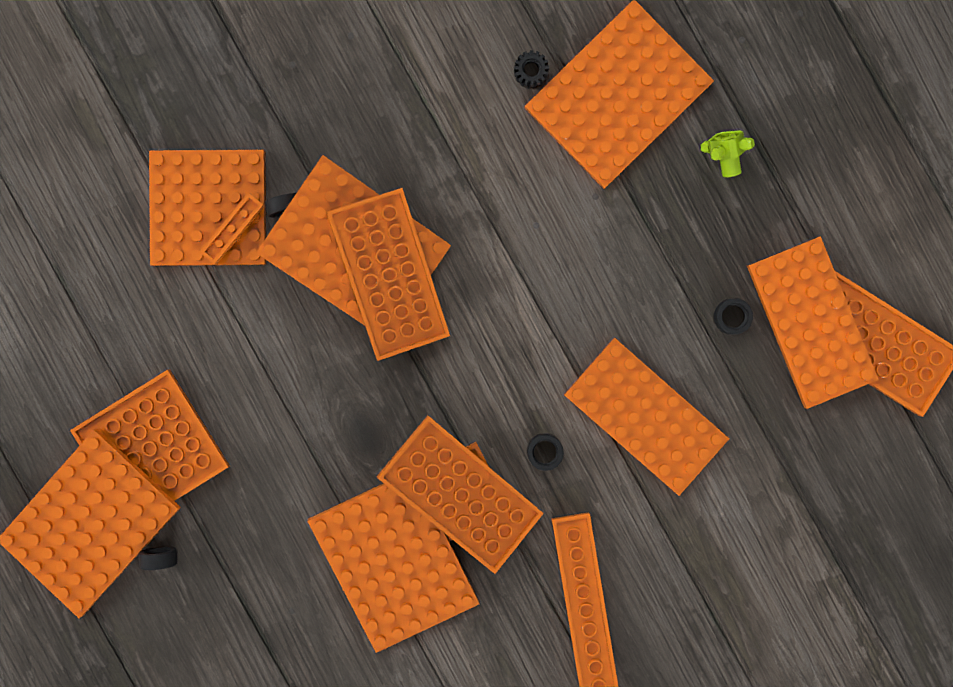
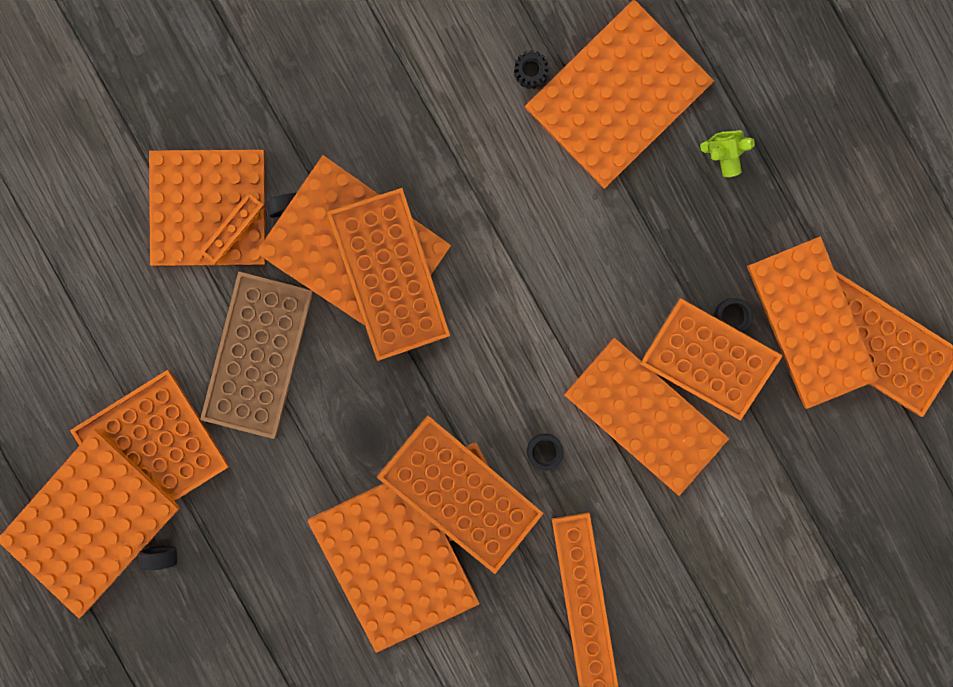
none -> medium nougat plate [200,271,314,439]
none -> orange plate [640,298,782,421]

